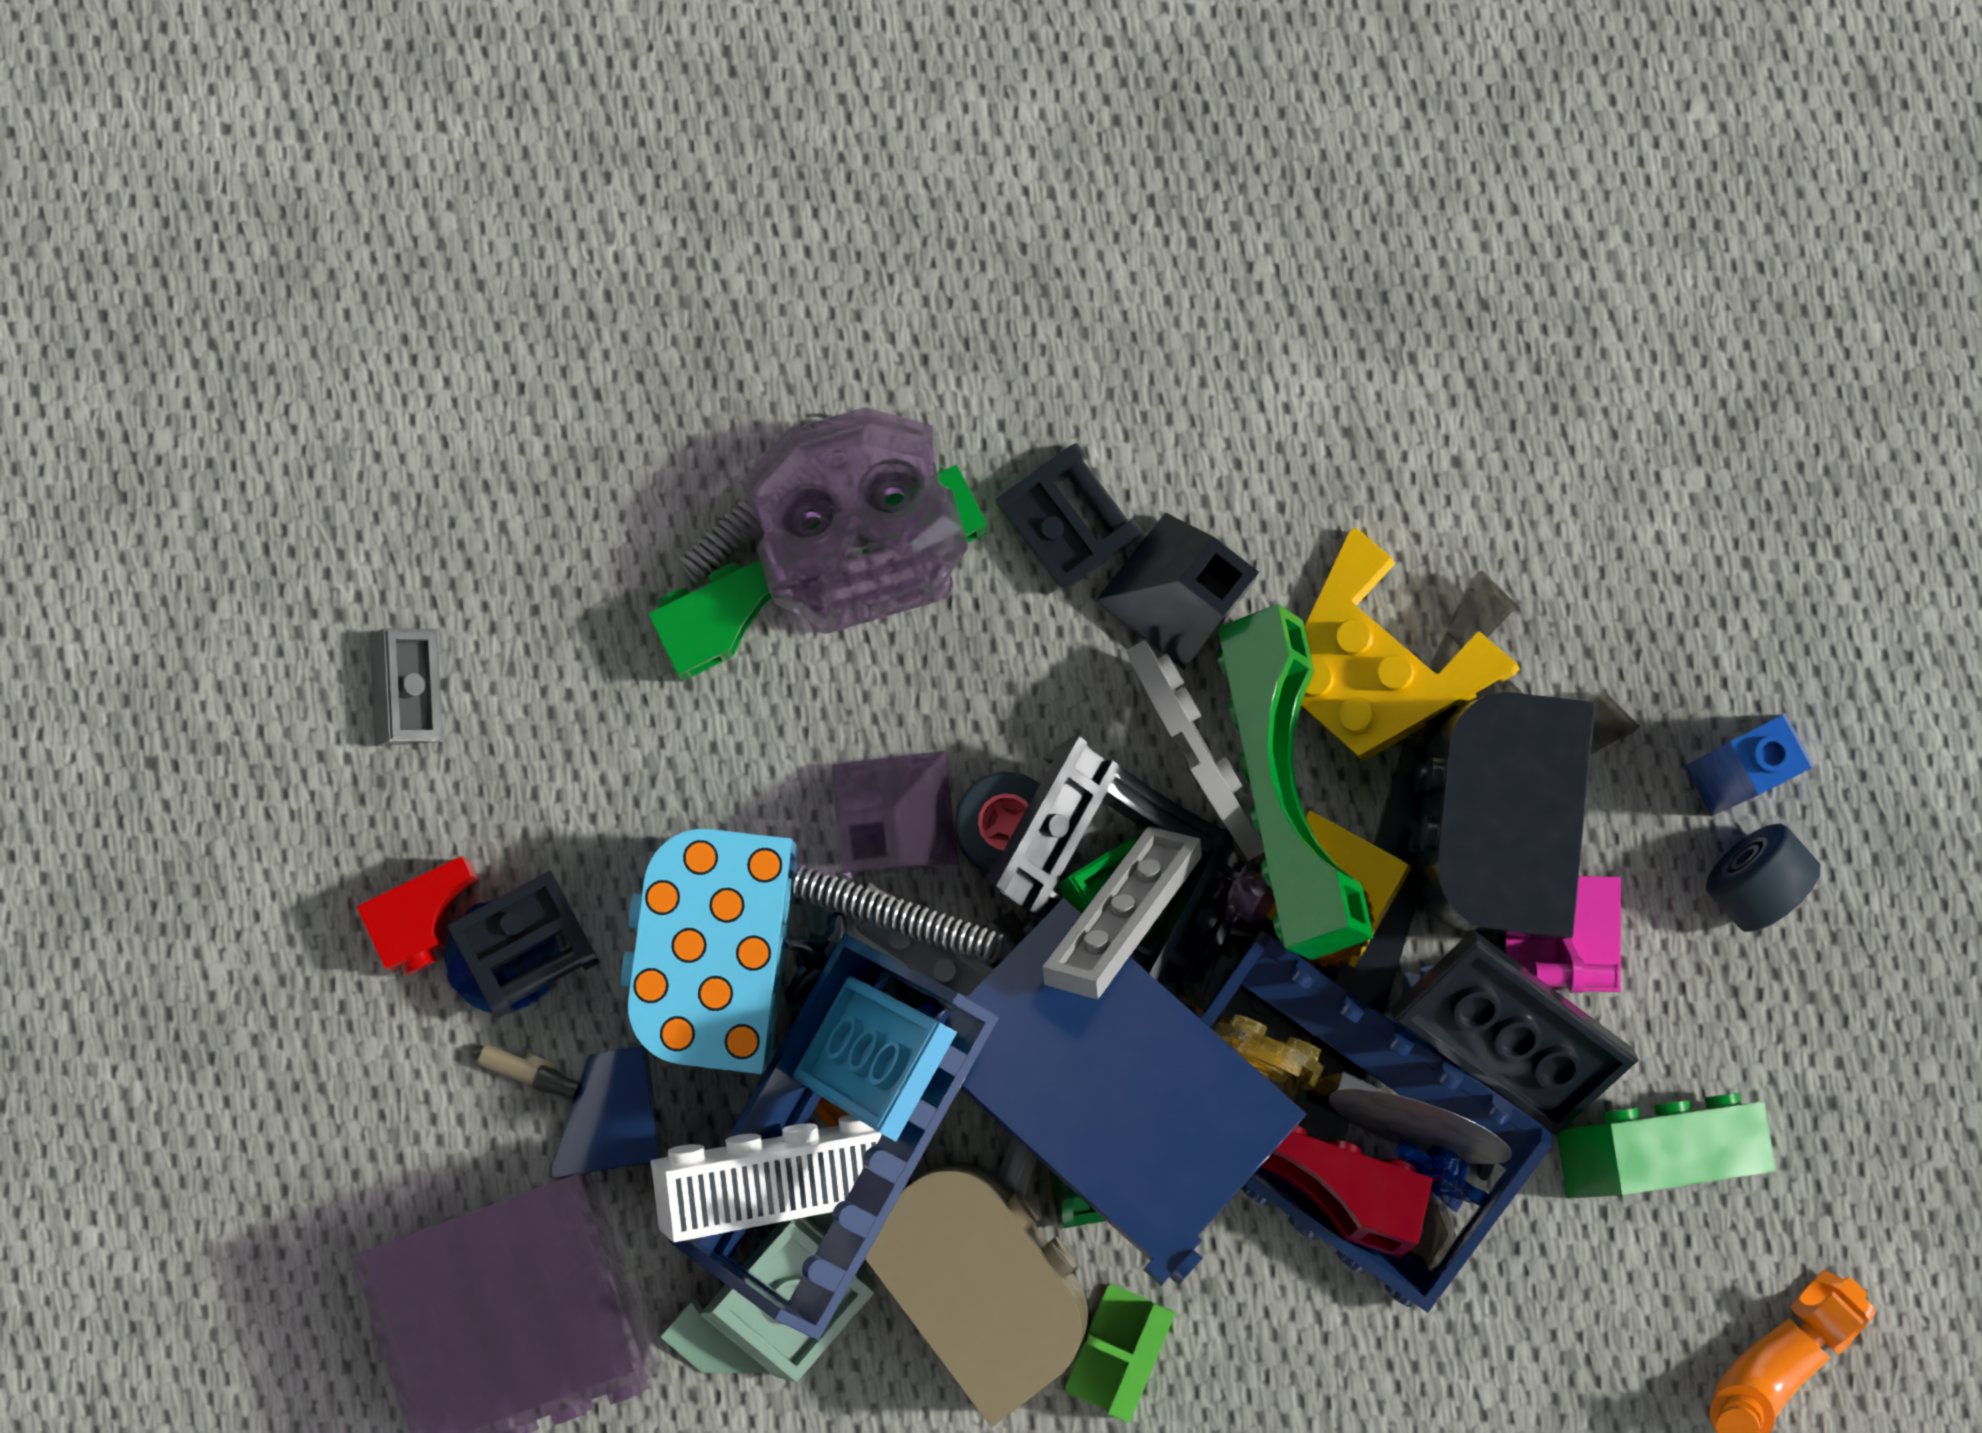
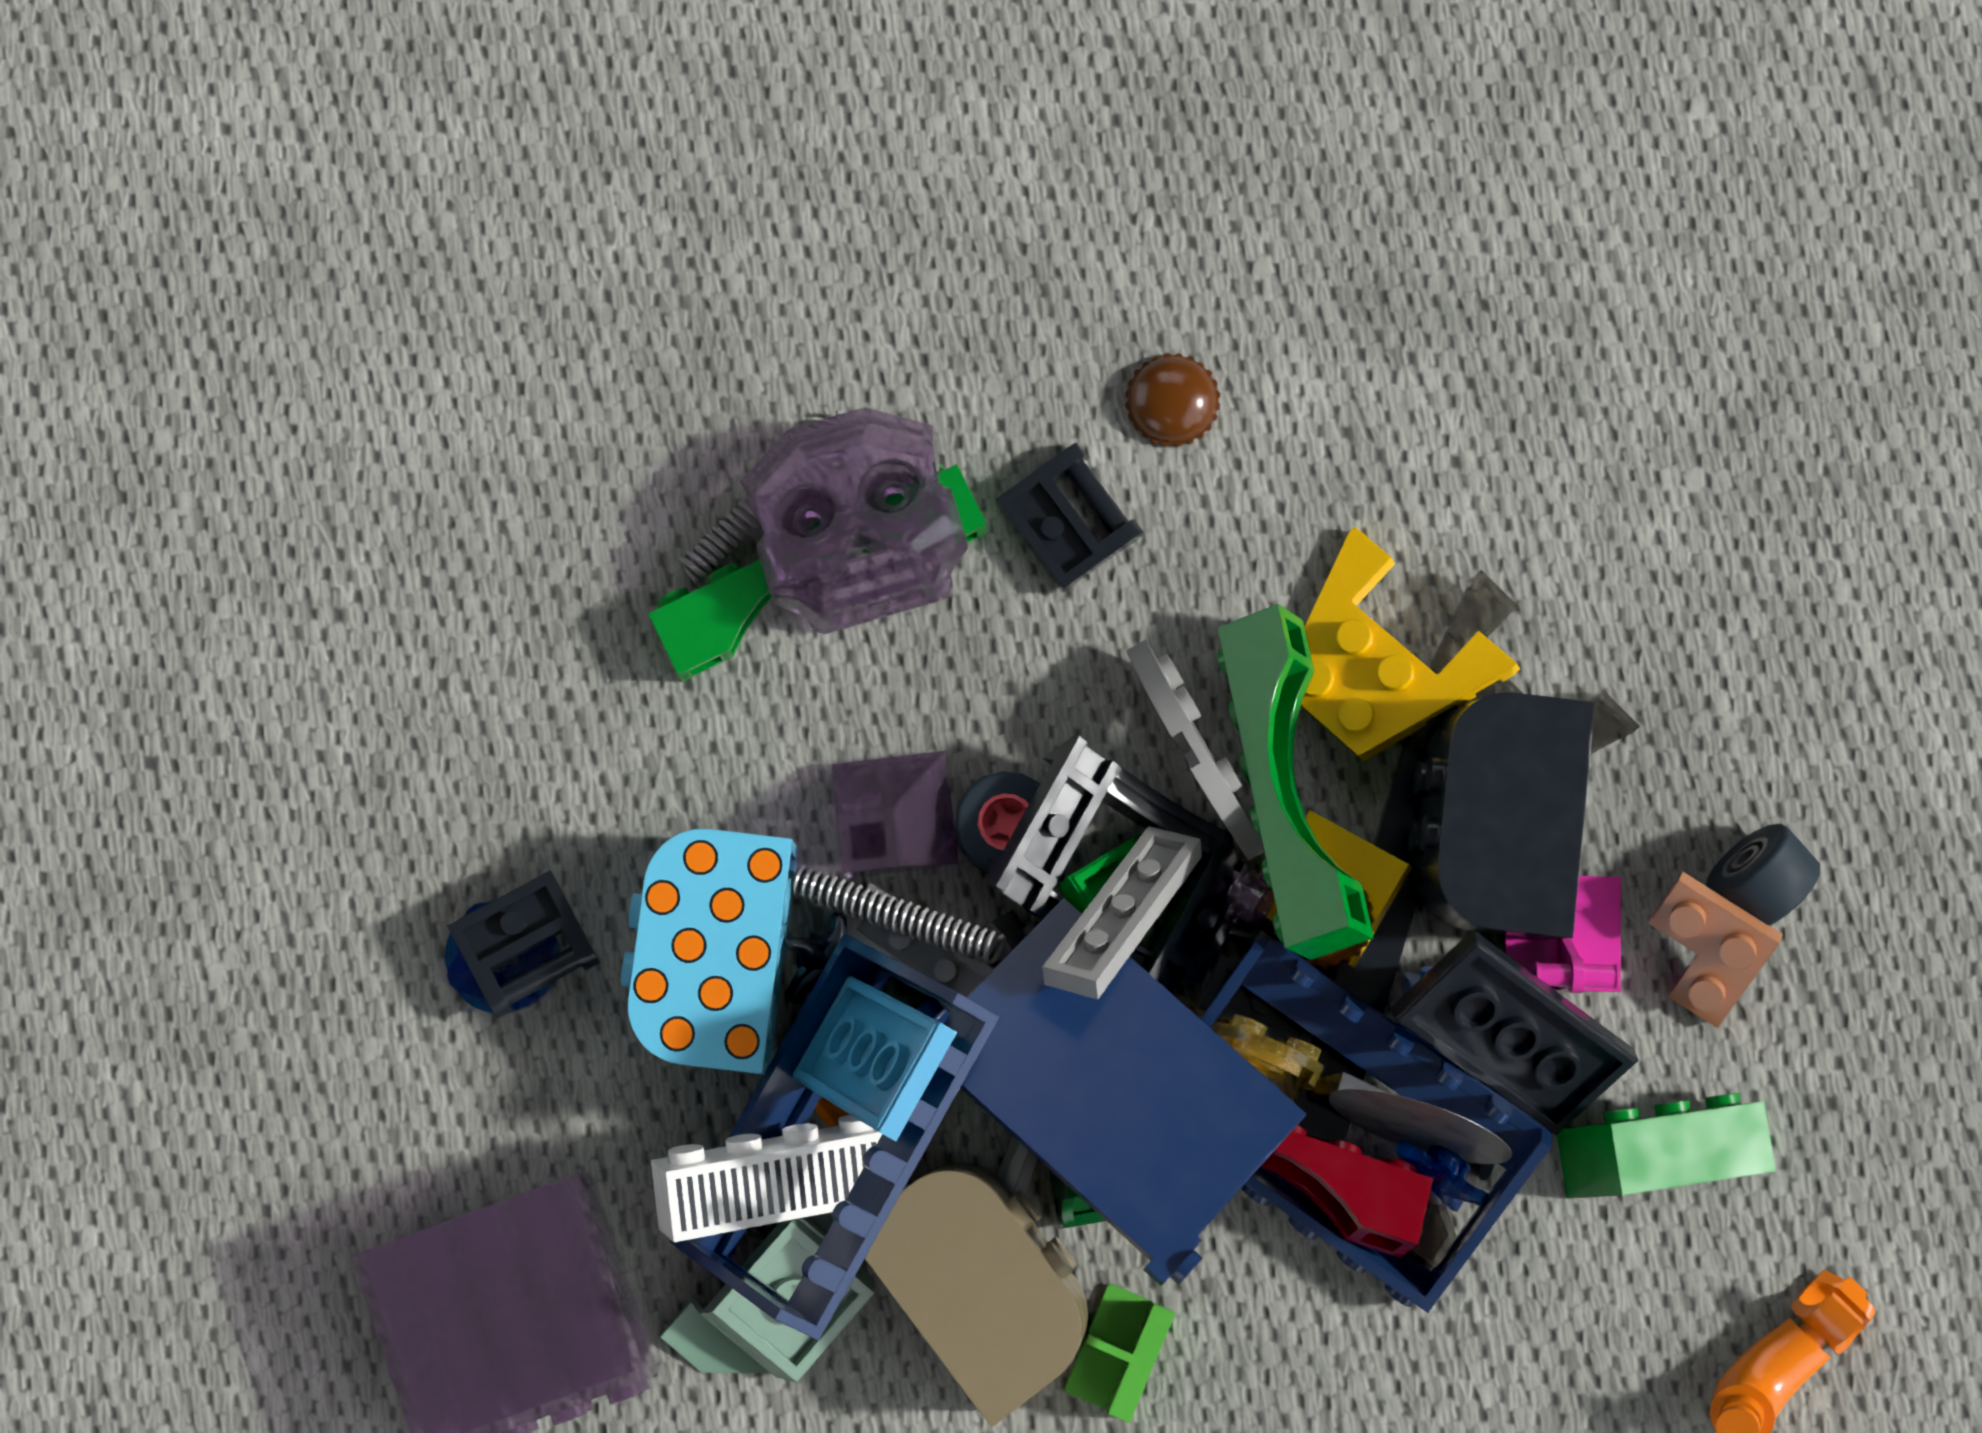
red arch [356,856,480,976] -> none
dark grey slope [370,628,443,746] -> none
piece [471,1044,580,1100] -> none
dark blue slope [551,1045,661,1178] -> none
black slope [1095,512,1259,671] -> none
blue slope [1685,714,1813,816] -> none
none -> reddish brown hat [1125,353,1221,447]
none -> nougat plate [1648,871,1783,1028]

